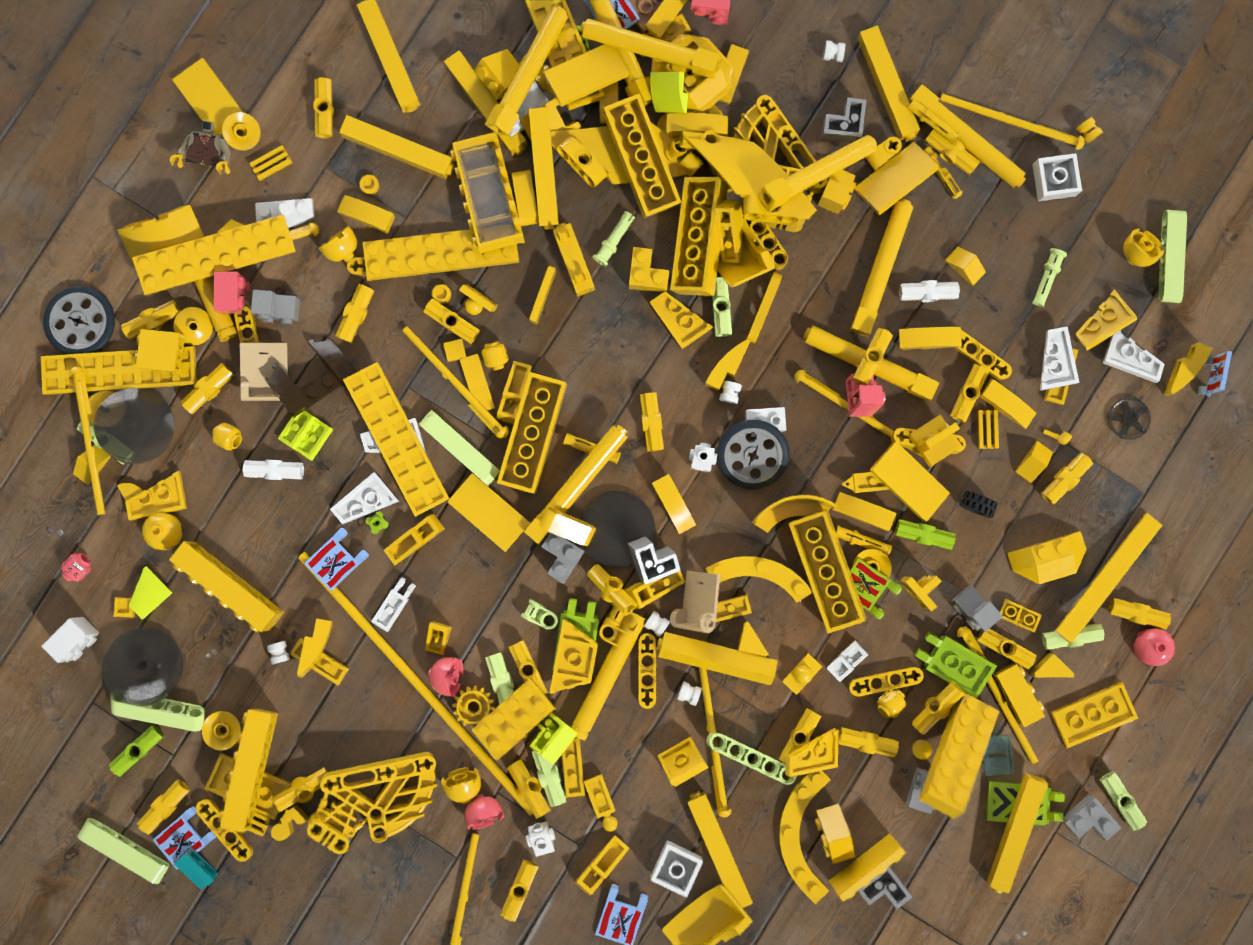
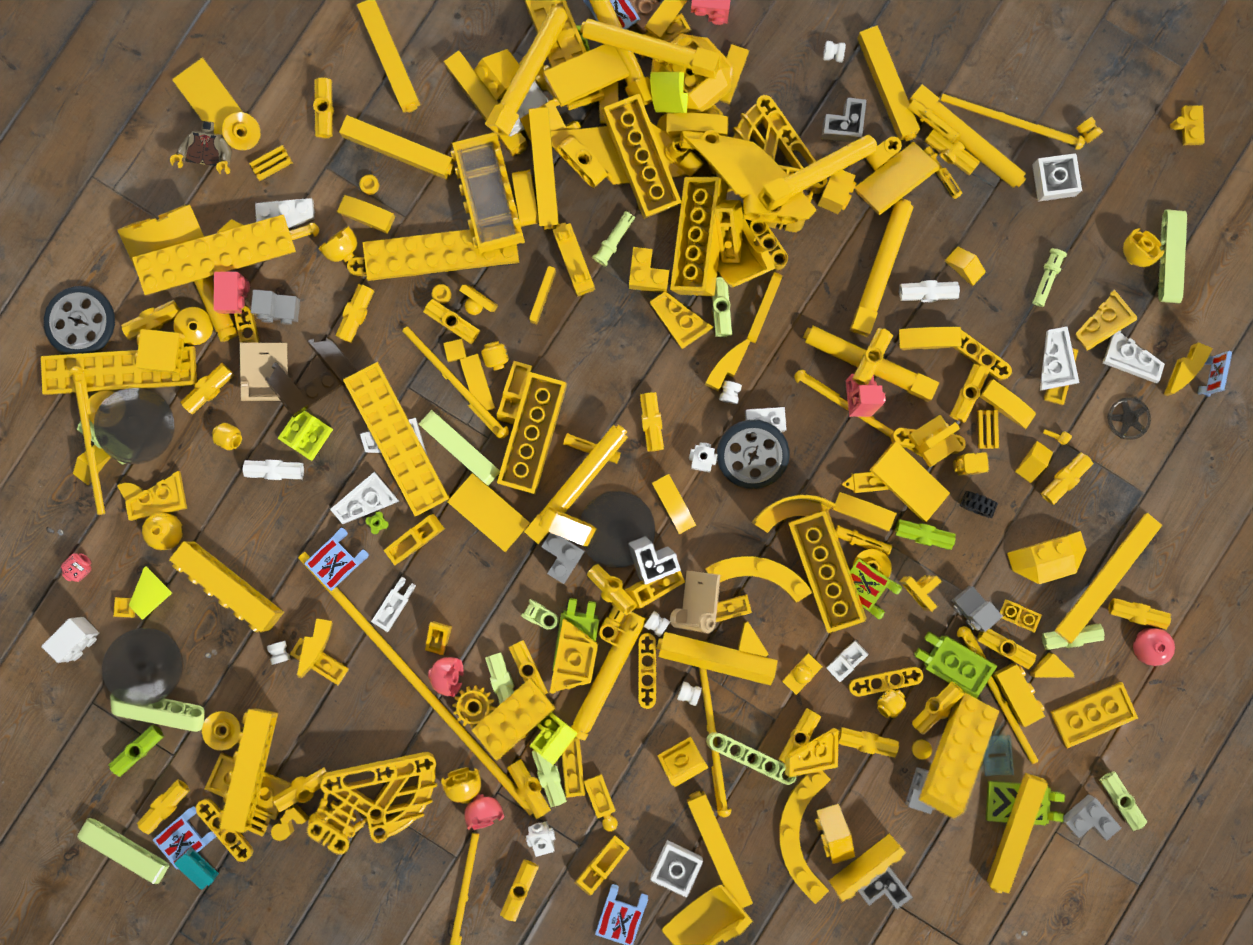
none -> yellow brick [953,453,989,476]
none -> yellow plate [1170,106,1204,145]

